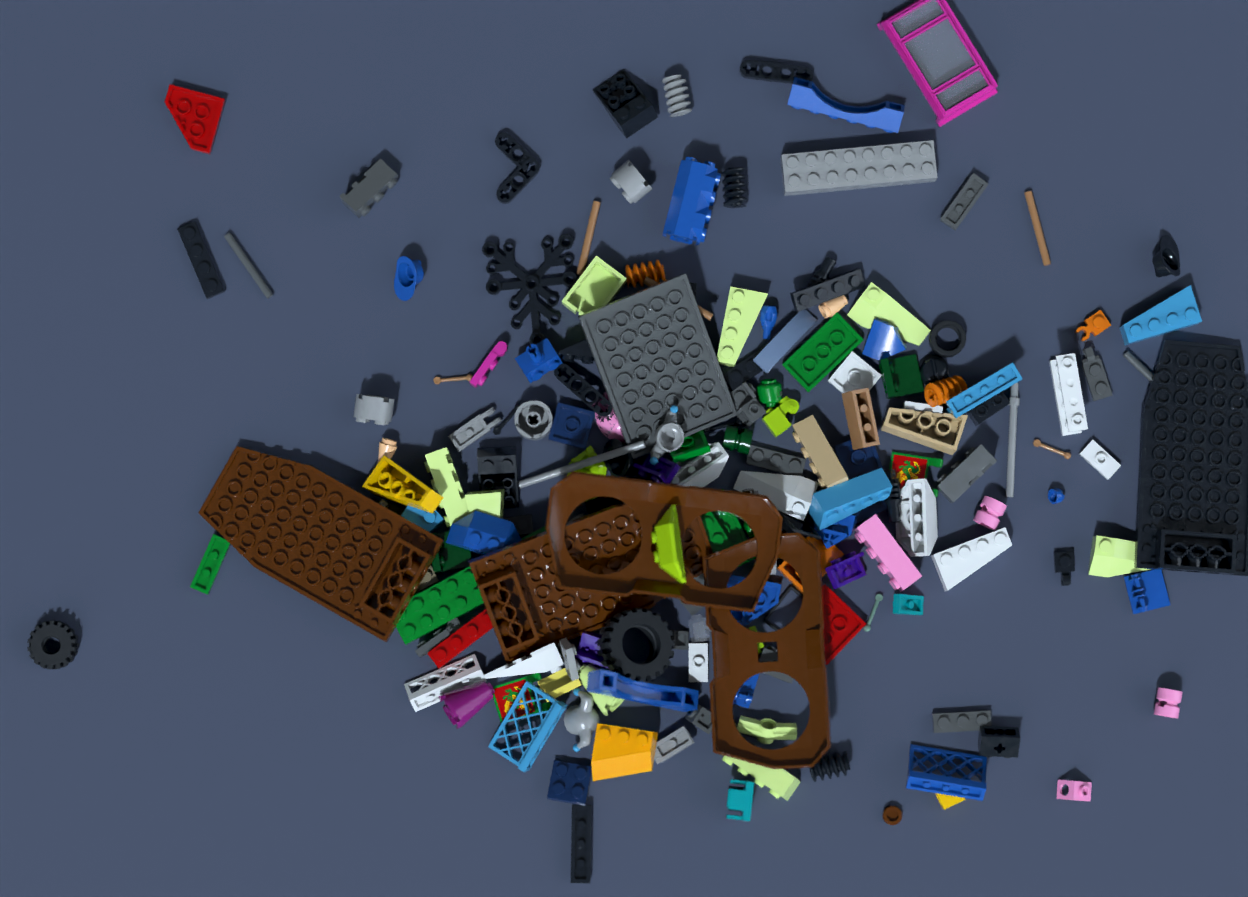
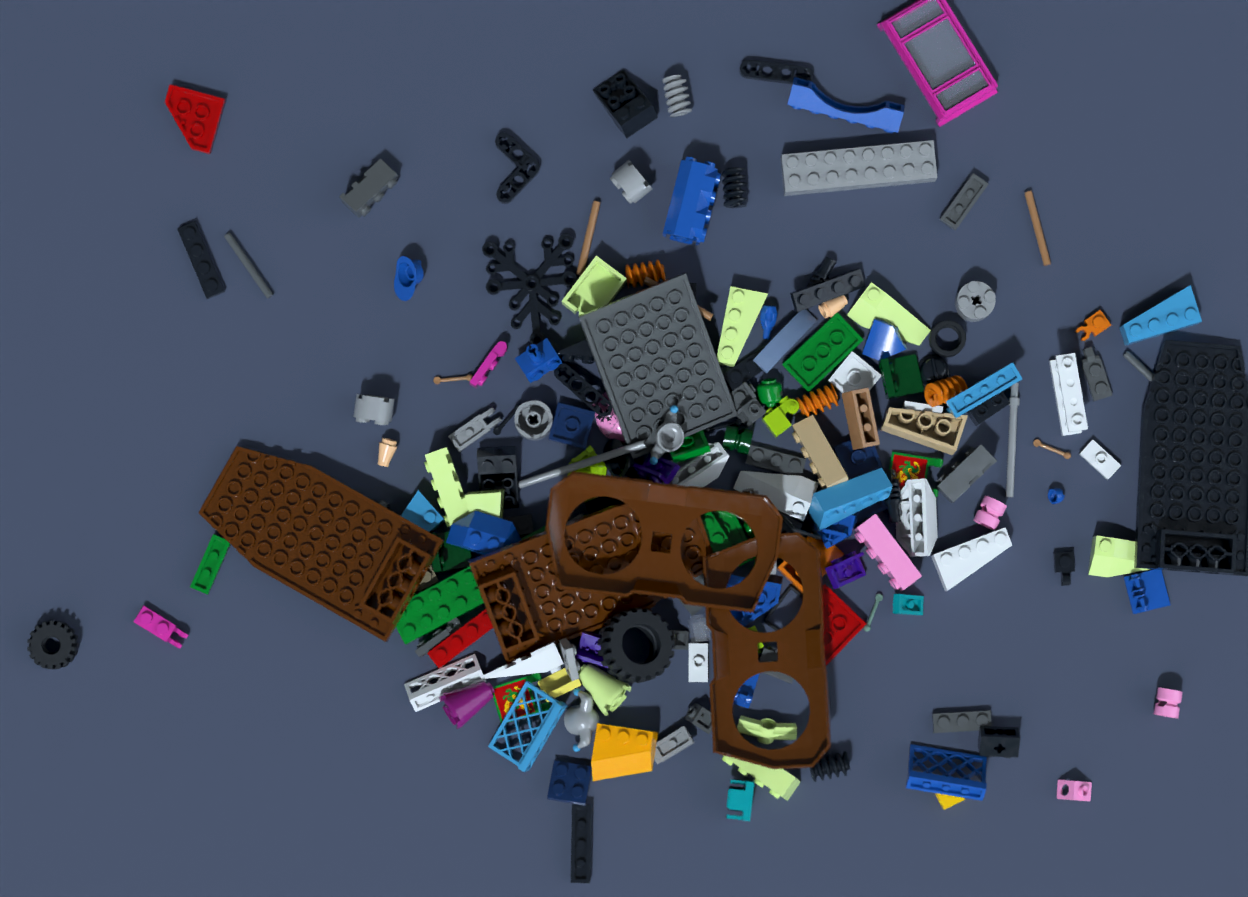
yellow wedge [362,455,443,514] -> none
blue arch [587,669,699,712] -> none
lime wedge [651,504,686,584] -> none
reddish brown tile [882,806,902,825] -> none
black piece [1152,235,1181,277] -> none
none -> dark pink hinge [134,606,188,649]
none -> orange piece [796,383,839,417]
none -> light grey brick [955,281,996,322]

